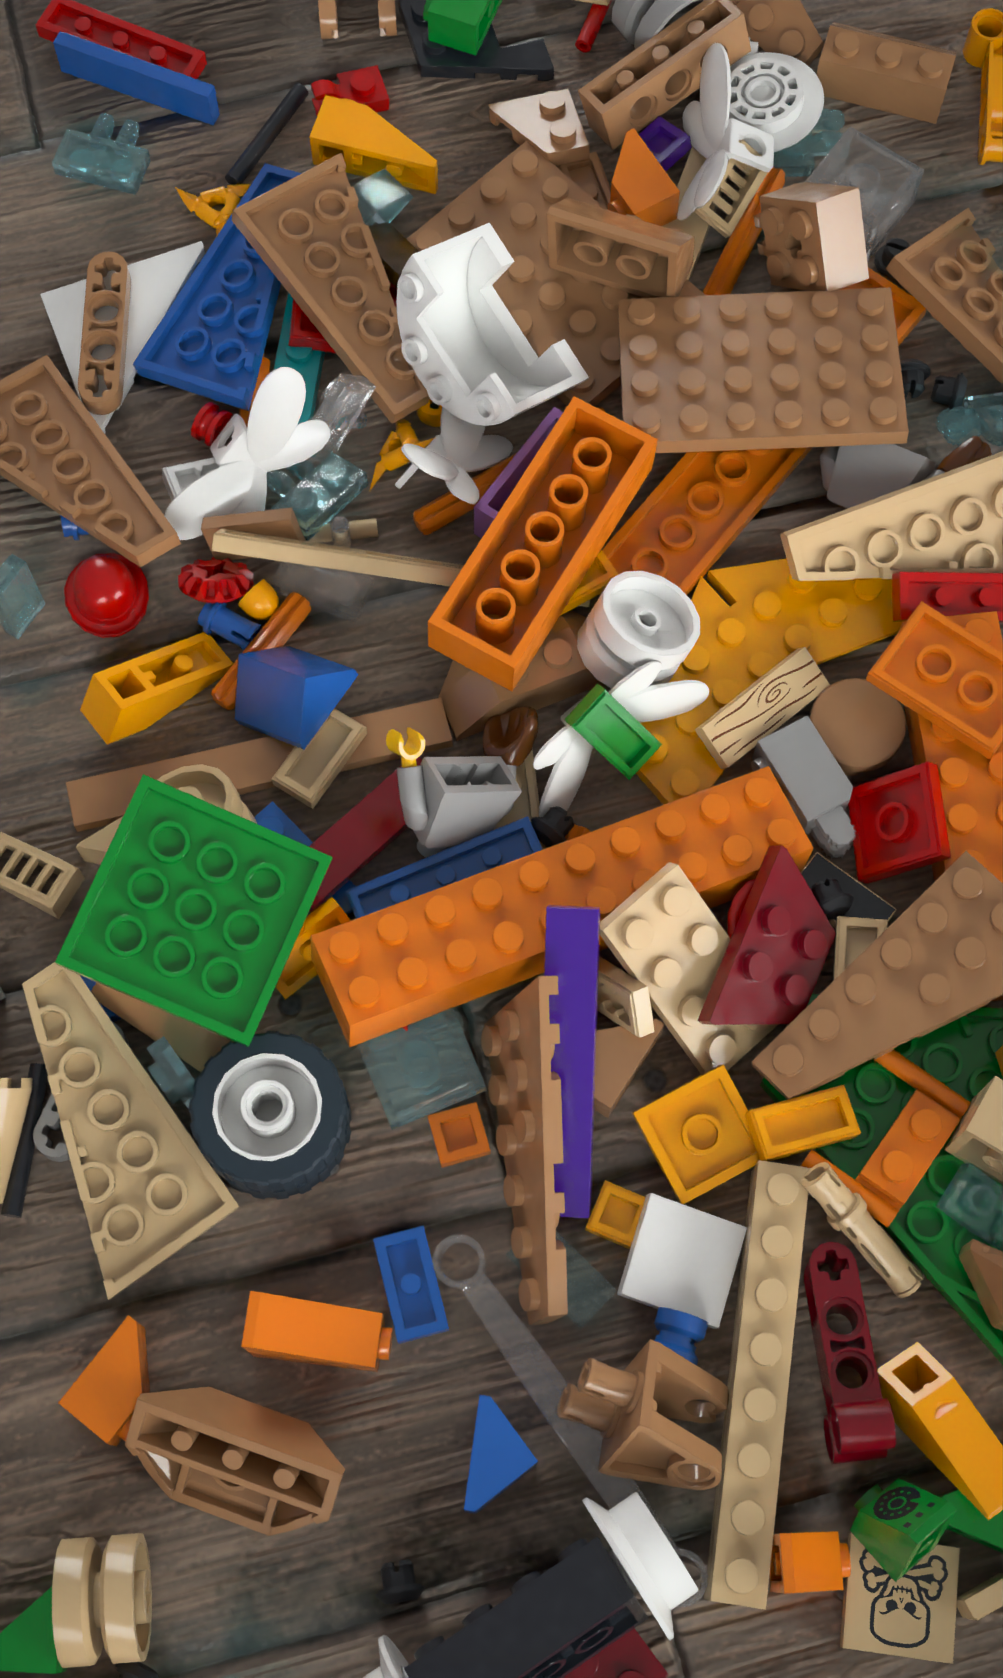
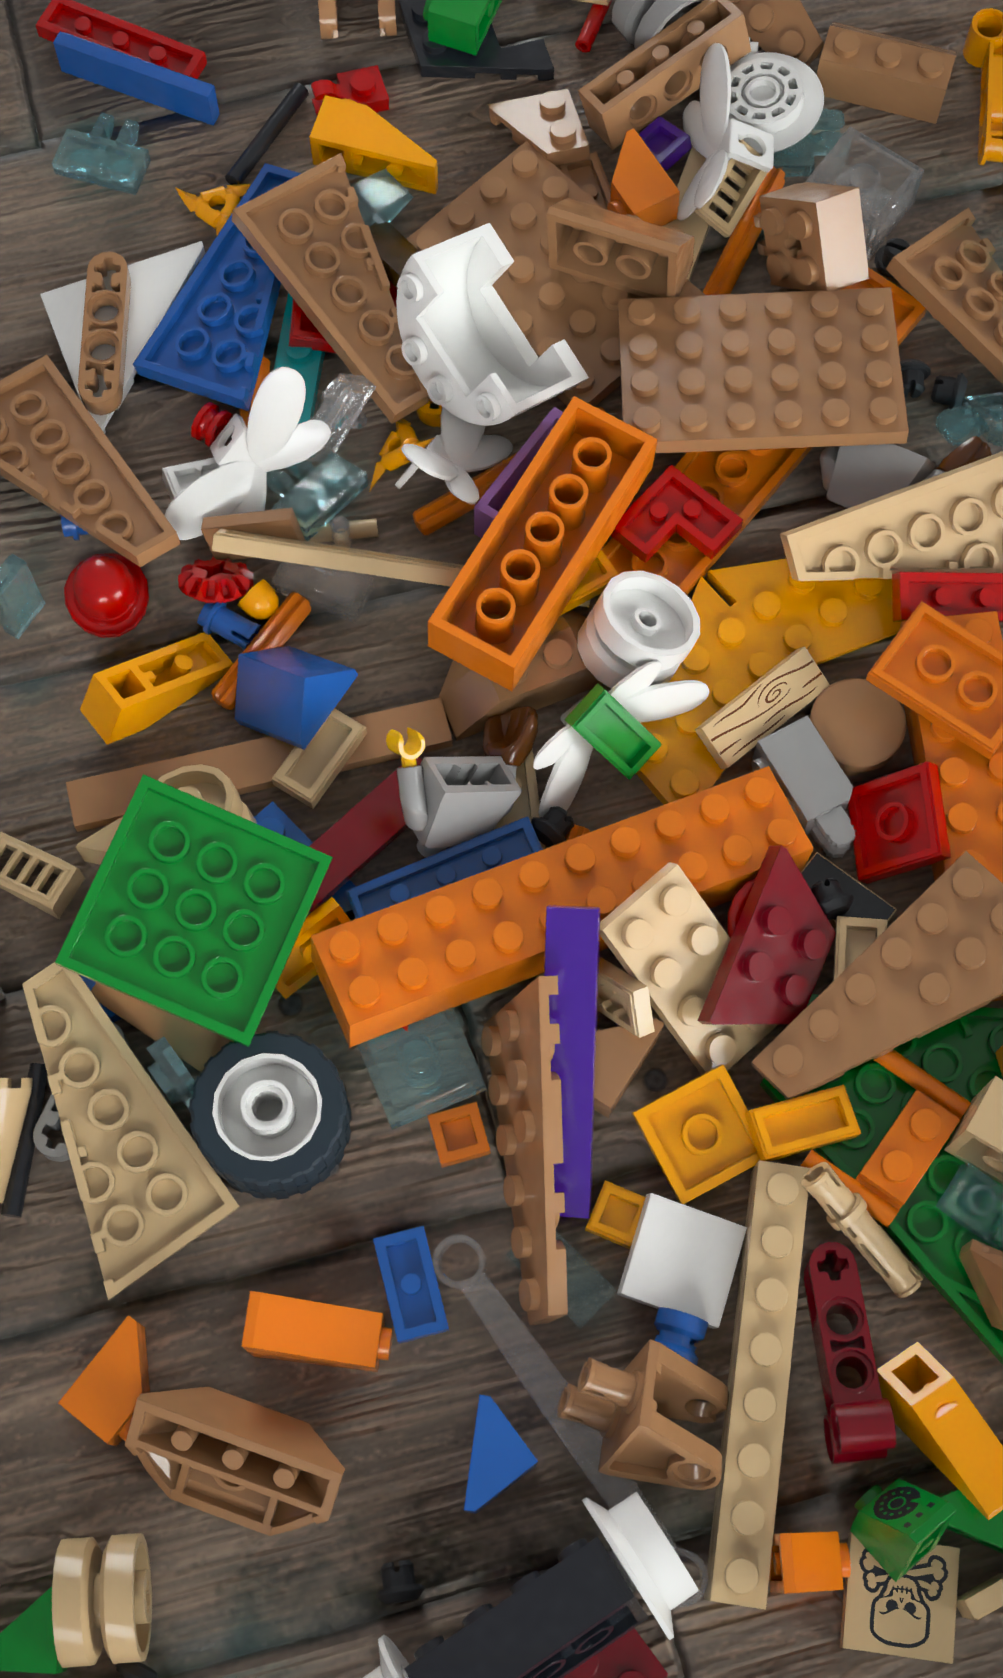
none -> red plate [610,464,743,563]

